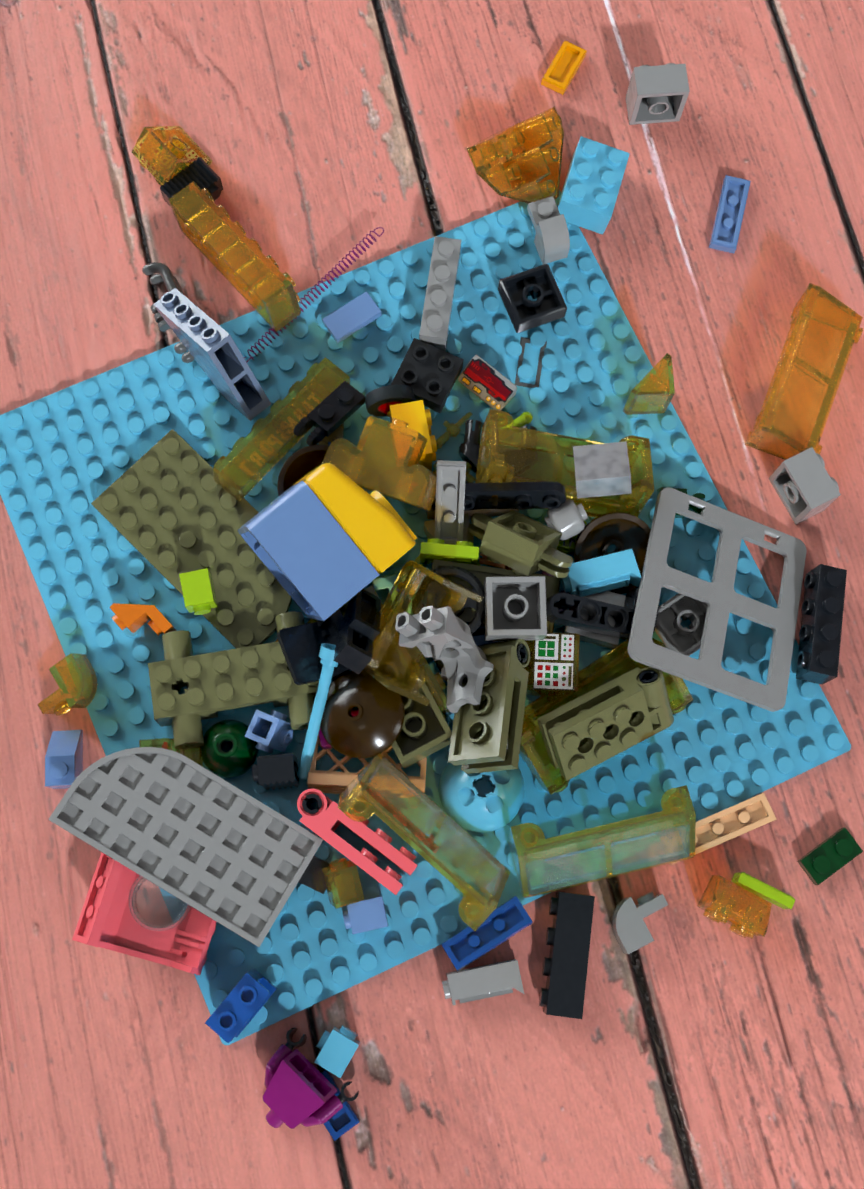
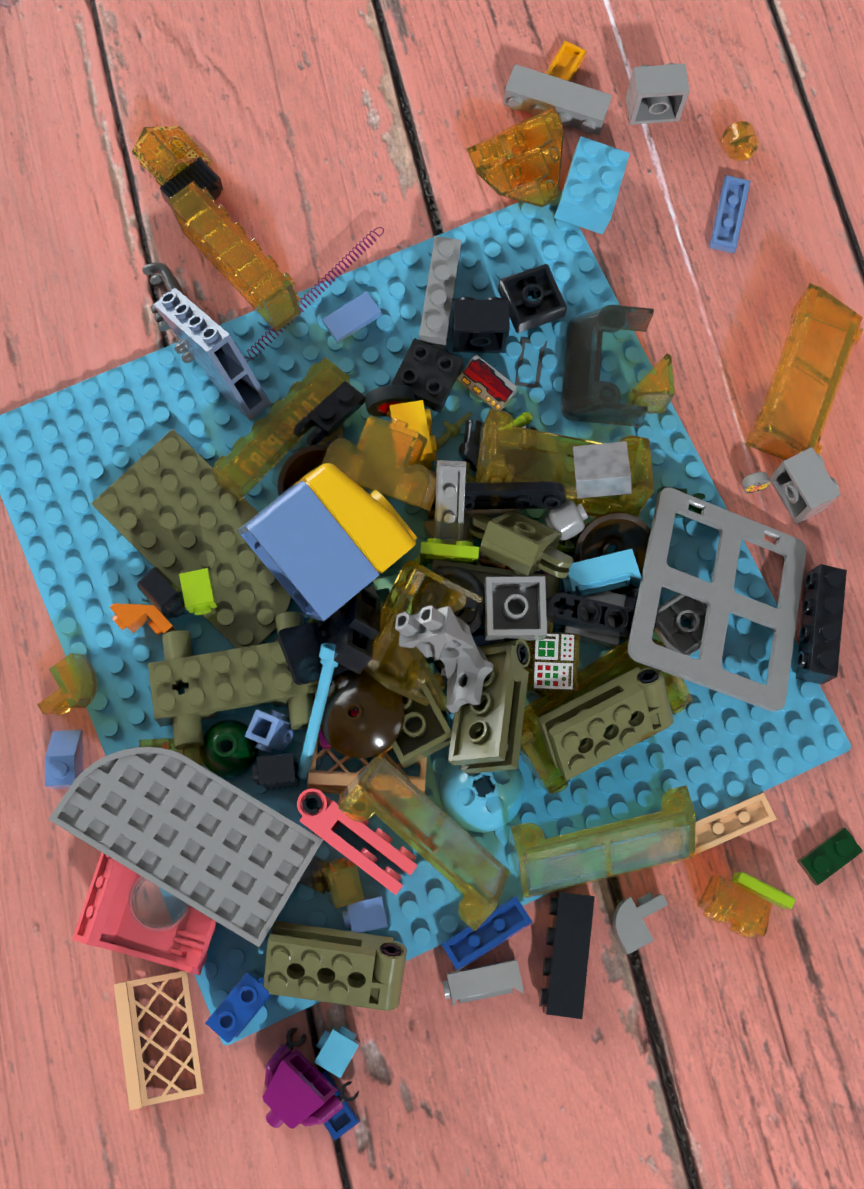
light grey brick [527,196,570,265] -> none
none -> light nougat fence [114,971,204,1110]
none -> black brick [137,567,186,619]
none -> olive hinge [263,921,407,1011]
none -> black brick [452,297,510,353]
none -> light grey brick [503,64,612,136]
none -> clear smoke windscreen [560,305,654,427]
none -> clear yellow head [722,121,759,161]
none -> light grey tile [741,472,771,494]

